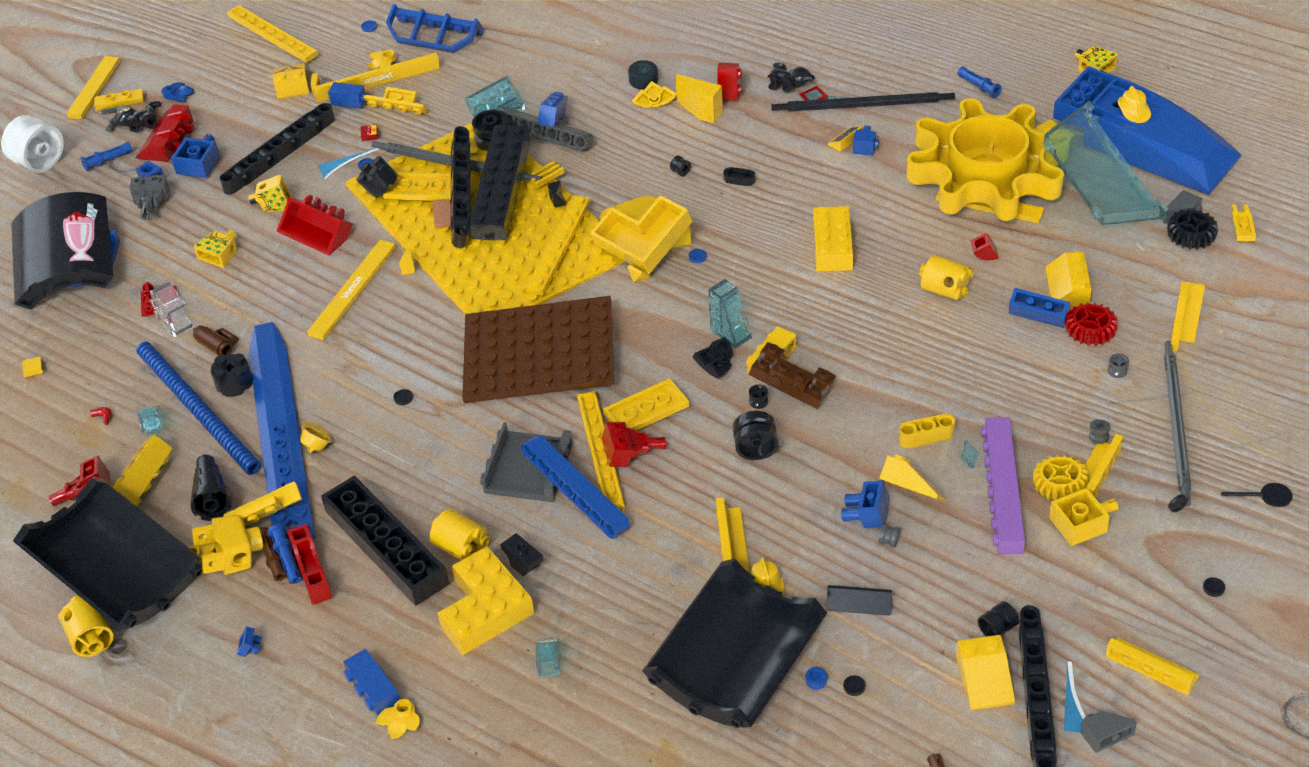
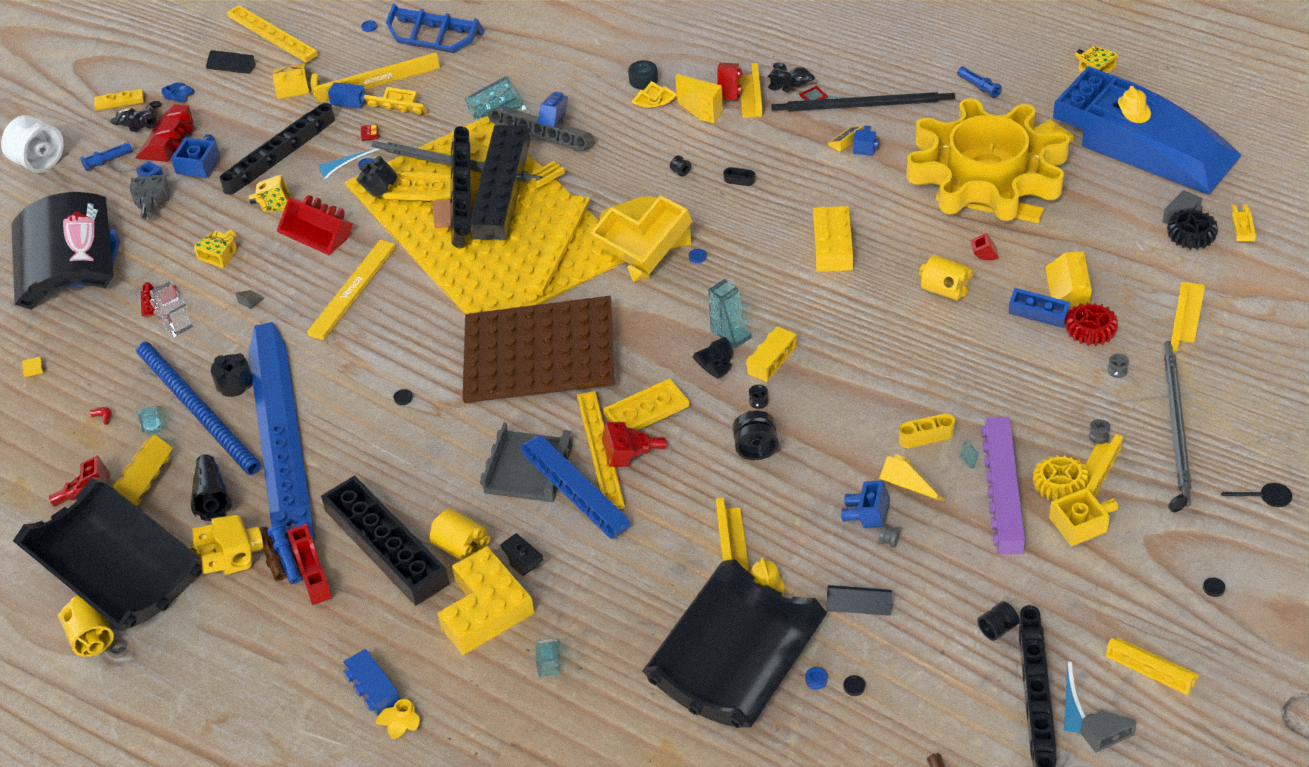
yellow tile [66,56,121,120] -> none
dark grey piece [101,106,132,132] -> none
reddish brown piece [193,325,239,356] -> none
yellow bracket [224,482,302,526] -> none
blue tile [237,626,262,657] -> none
yellow piece [300,421,331,453] -> none
yellow plate [367,50,397,69] -> none
yellow slope [399,248,415,275] -> none
black wheel [472,109,509,151] -> none
black slope [548,181,566,207] -> none
reddish brown bracket [748,342,836,409] -> none
yellow slope [956,635,1015,710] -> none
clear light blue windscreen [1043,101,1168,225] -> none
none -> black slope [206,50,256,74]
none -> dark grey slope [236,290,263,309]
none -> yellow panel [739,63,762,118]

